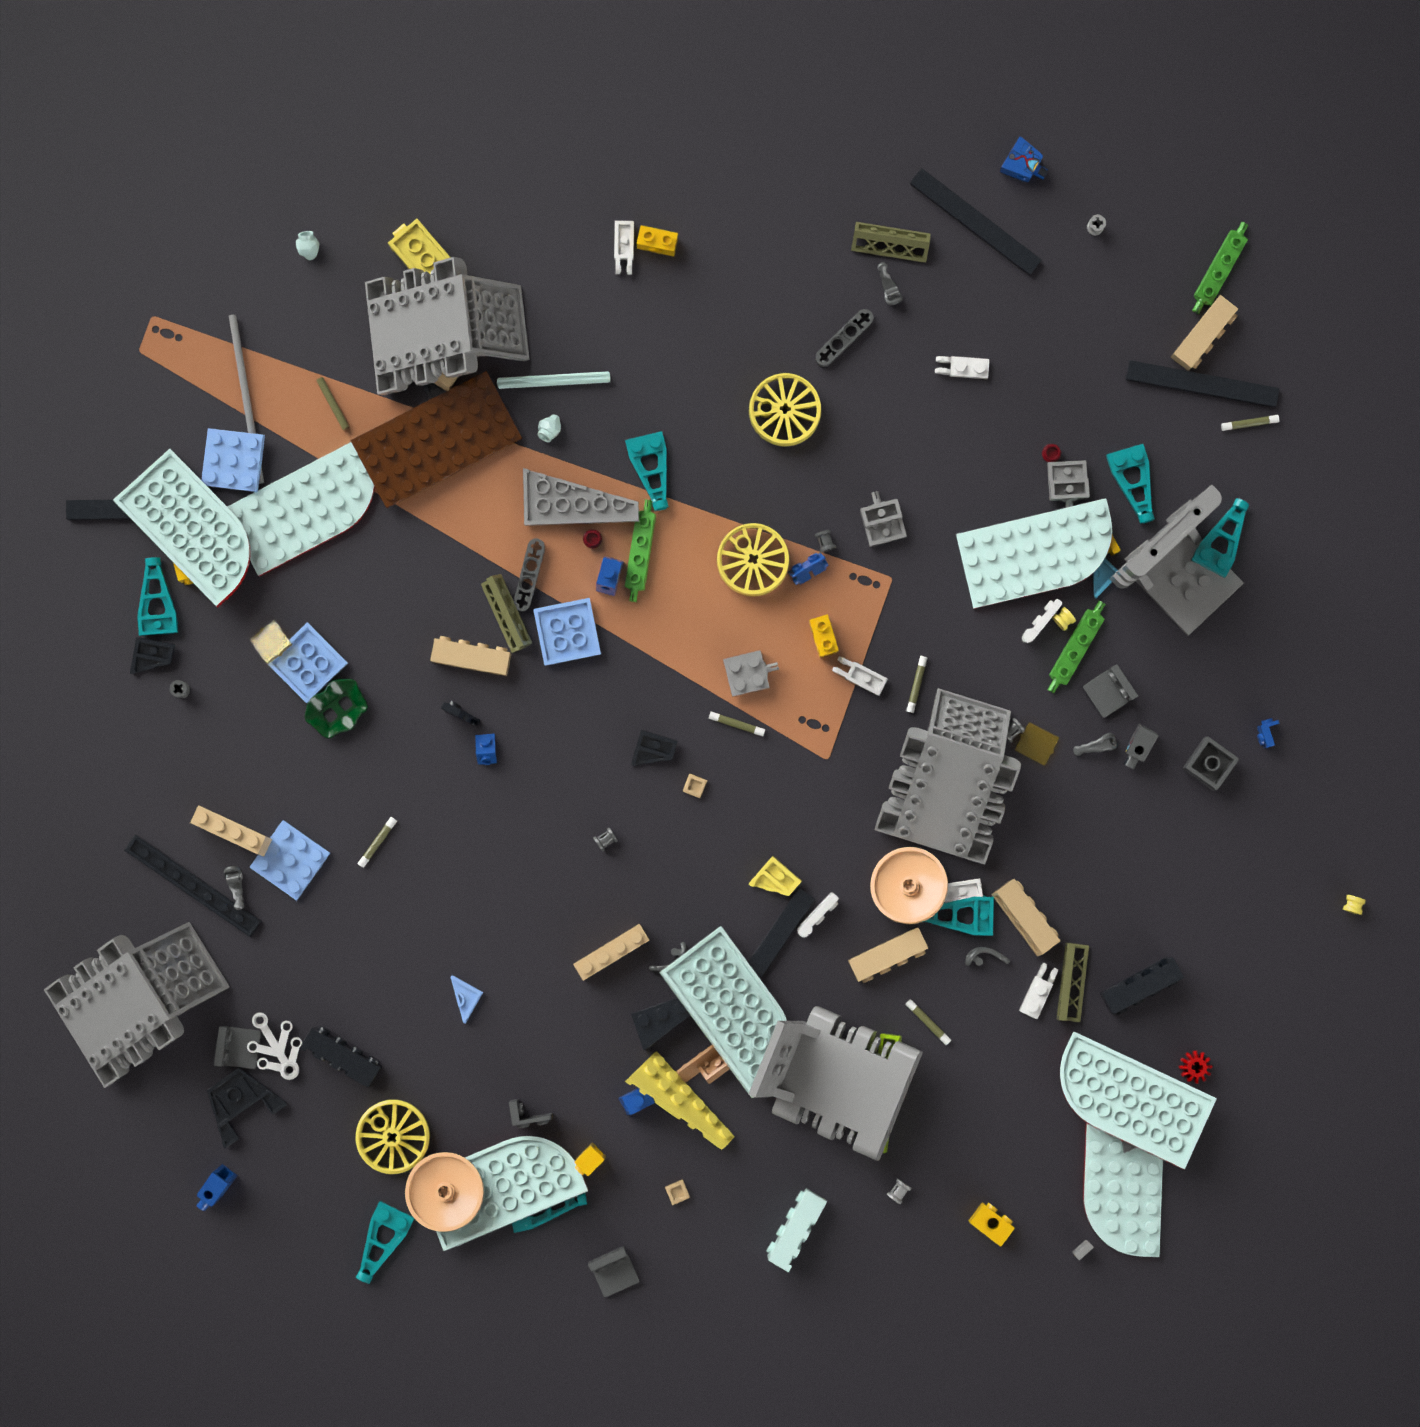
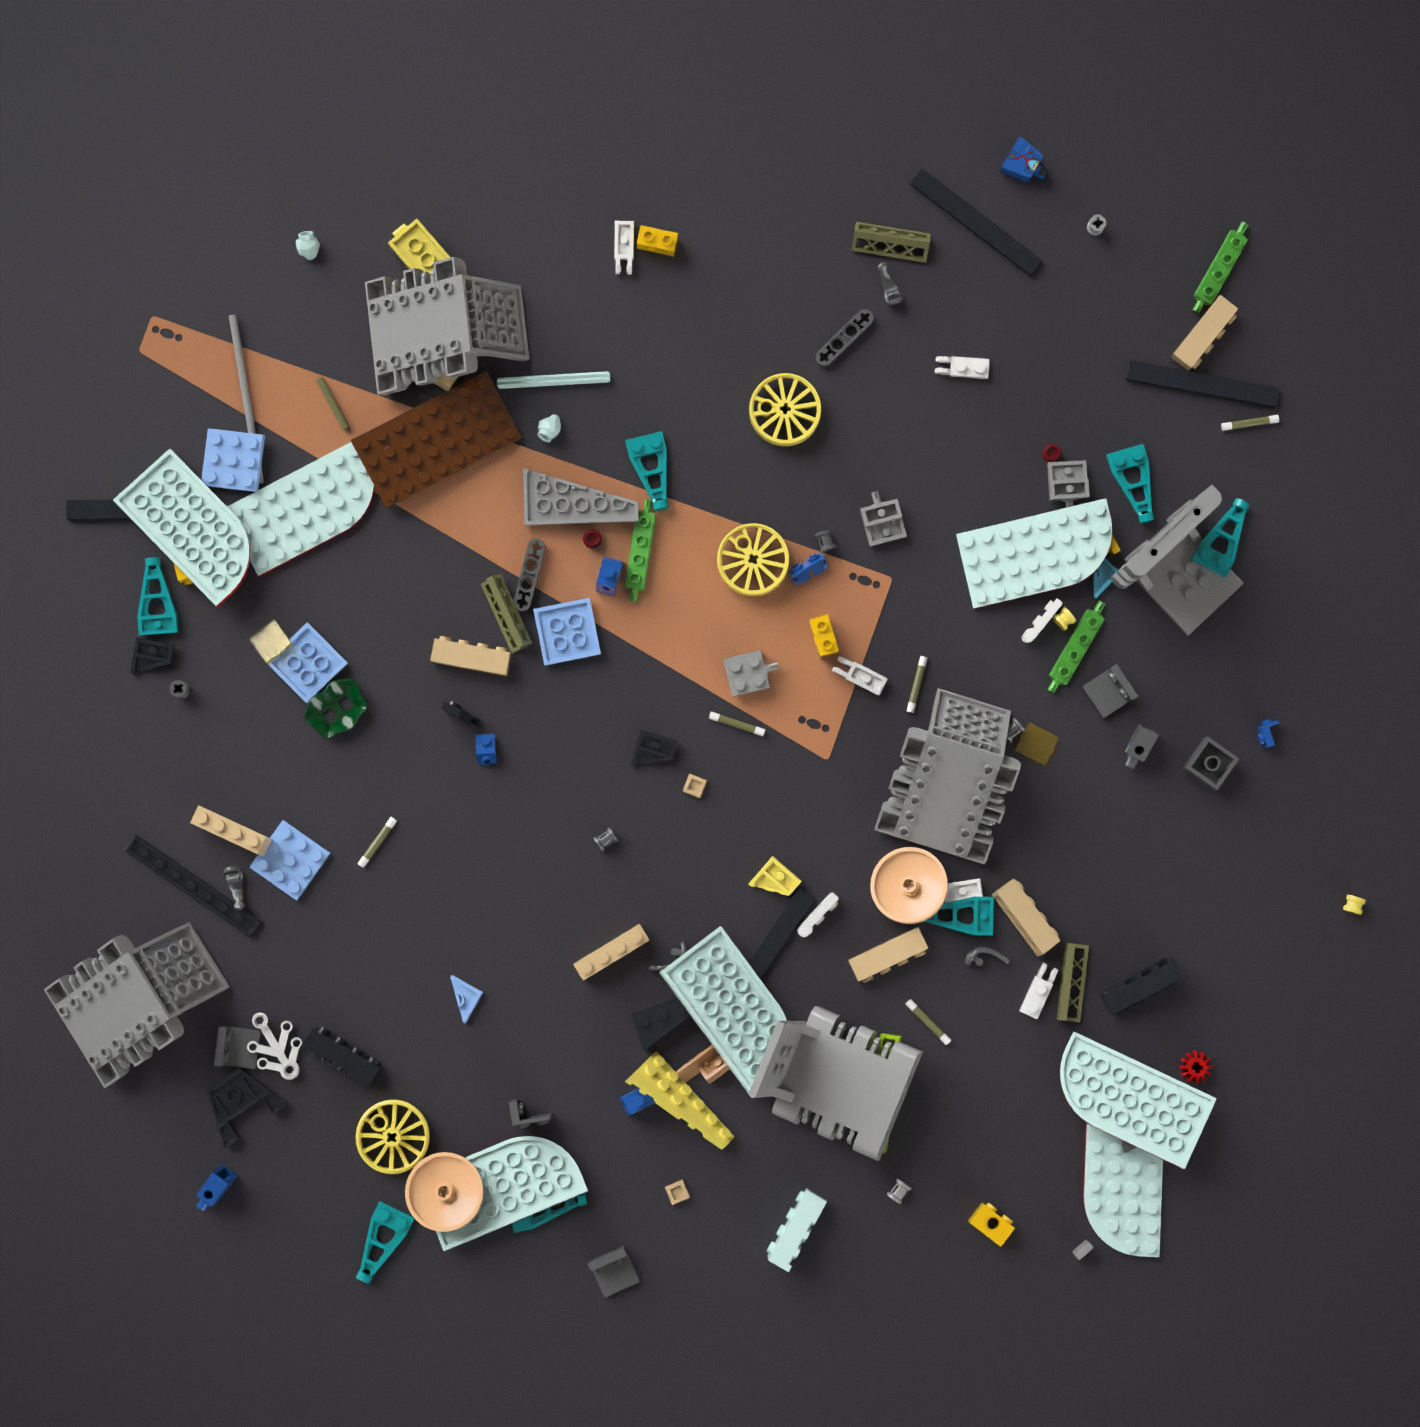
yellow brick [574,1143,606,1176] -> none
dark grey piece [1073,733,1117,756] -> none

